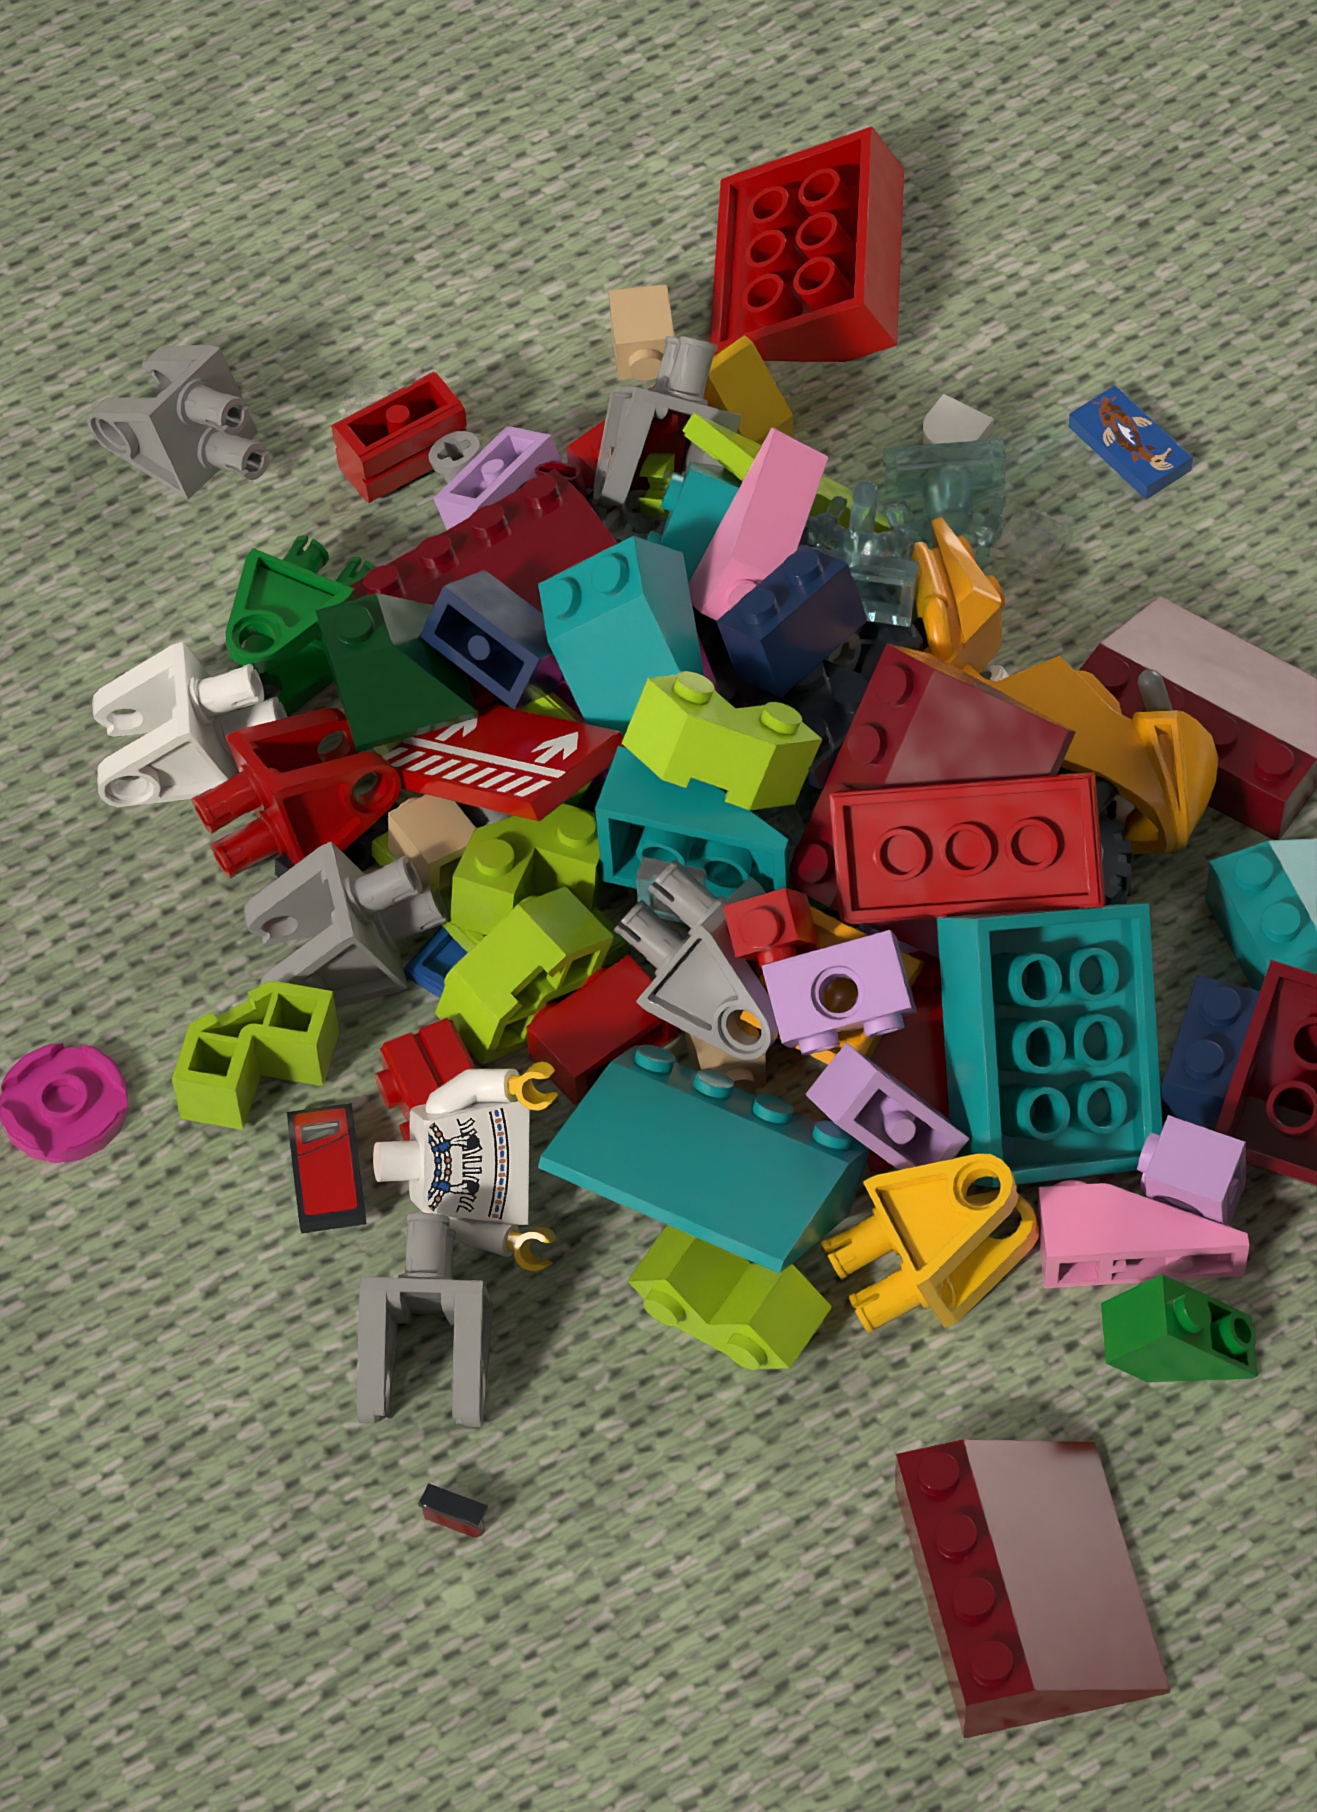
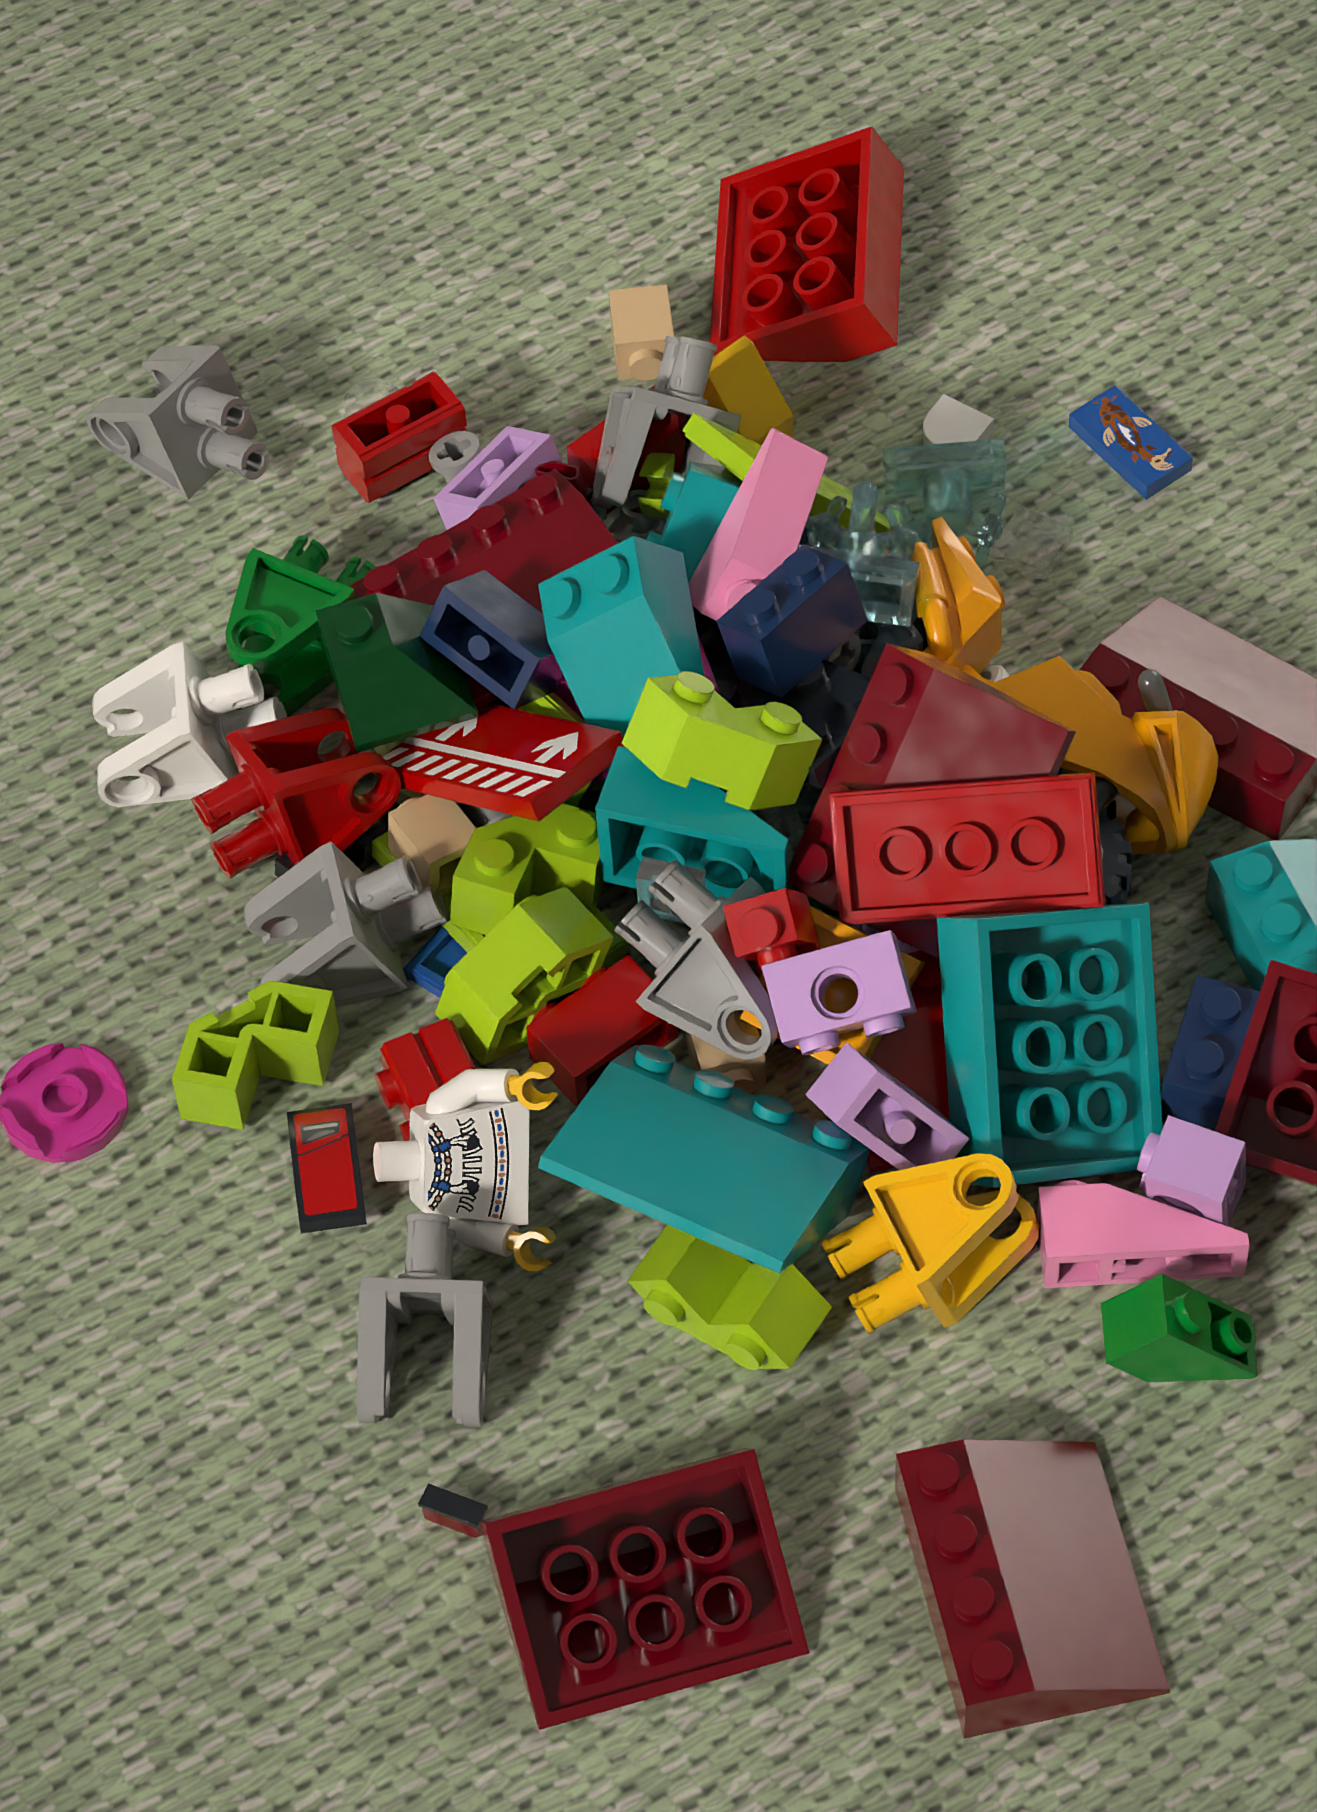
none -> dark red slope [479,1448,810,1730]

